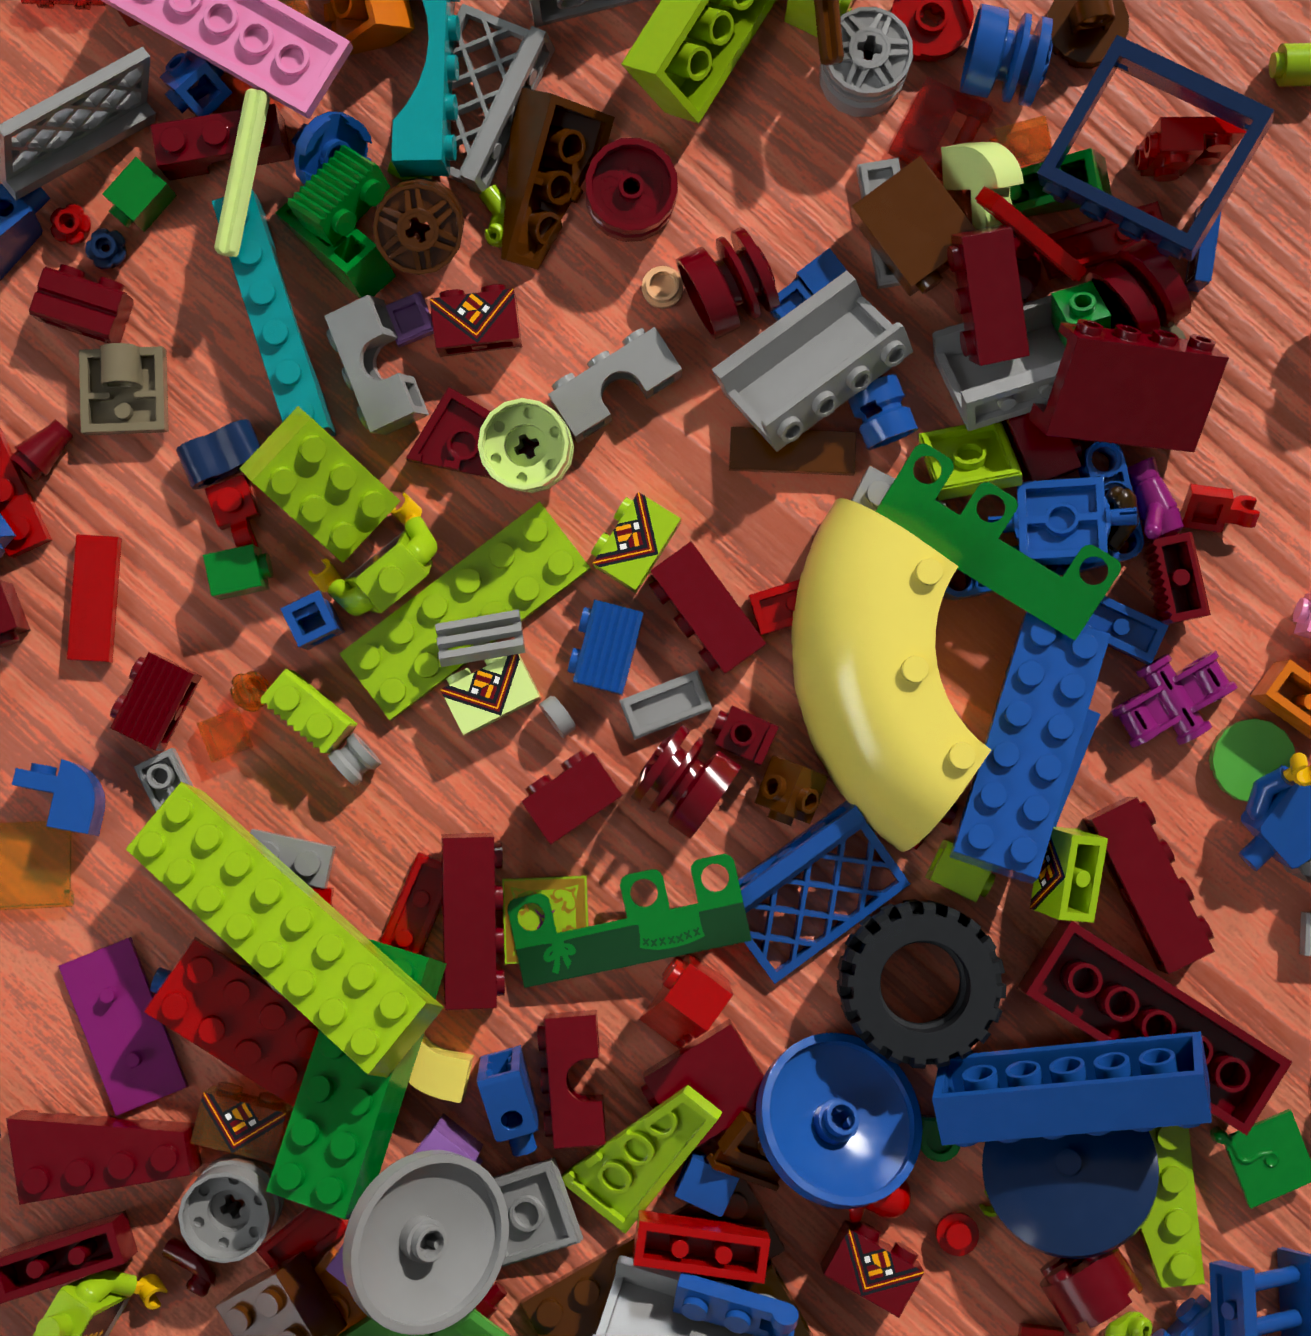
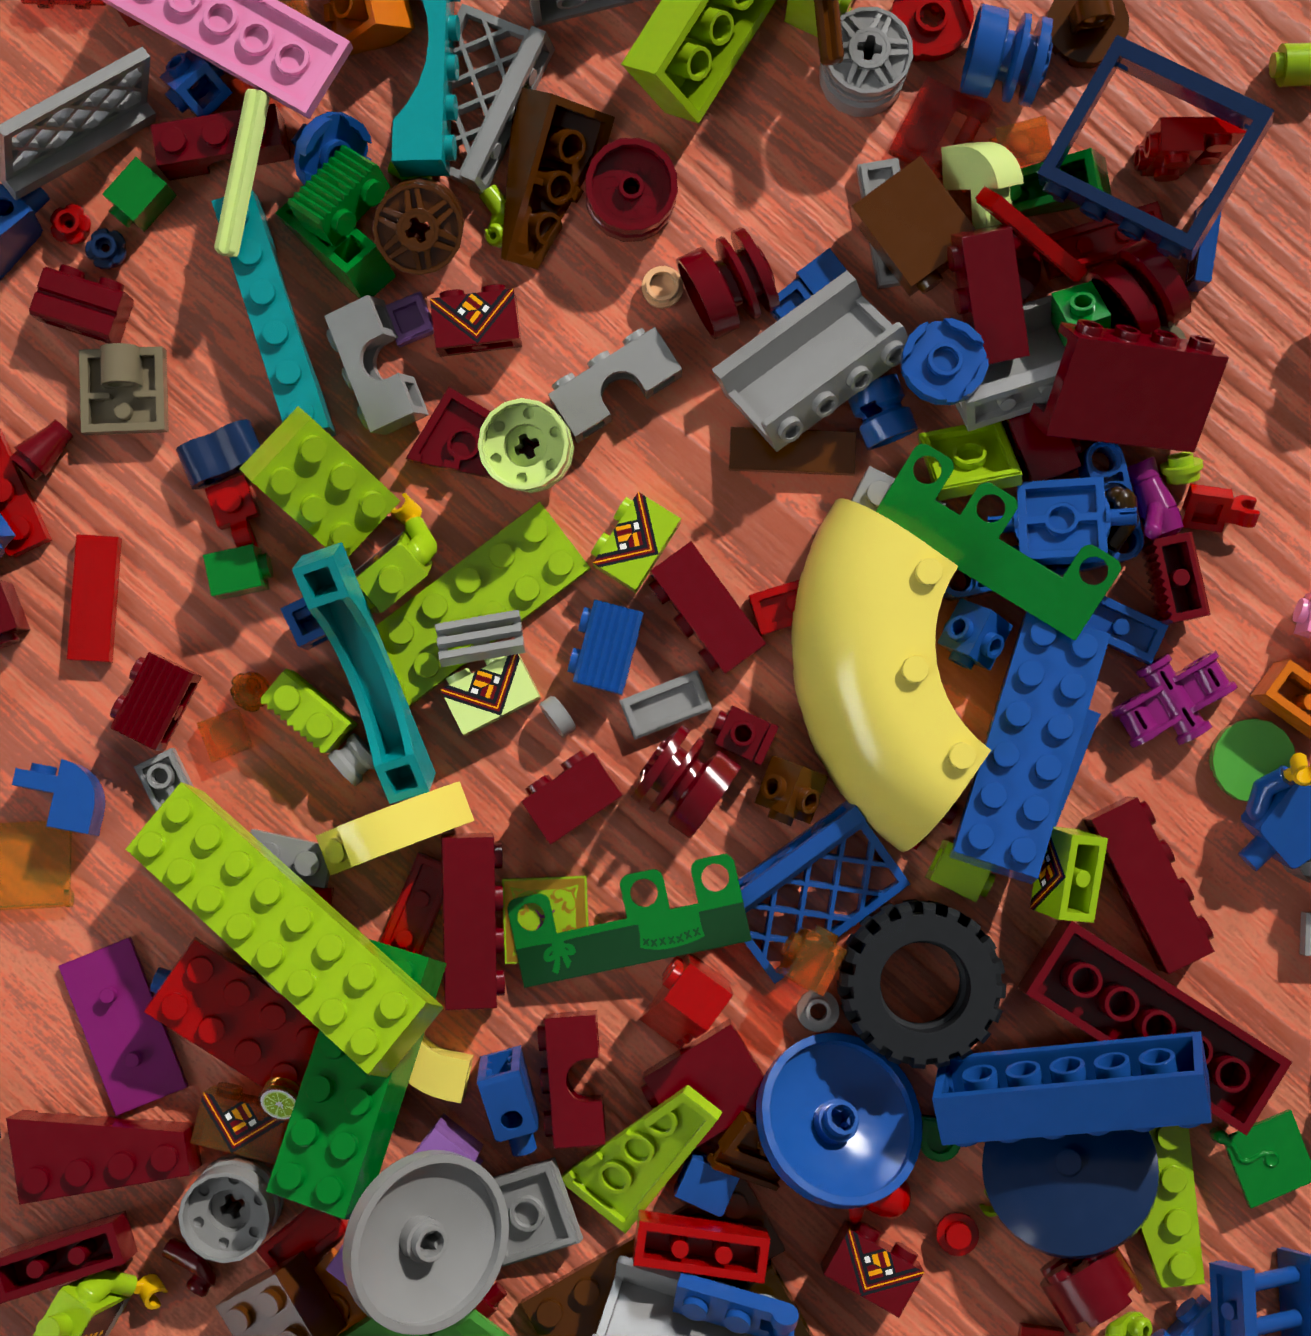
none -> tile [258,1078,300,1121]
none -> teal arch [292,542,436,804]
none -> light yellow arch [316,781,474,876]
none -> clear orange brick [776,925,847,996]
none -> light grey plate [796,989,839,1032]
none -> blue tile [901,318,989,405]
none -> blue brick [937,598,1013,670]
none -> lime plate [1160,452,1204,485]

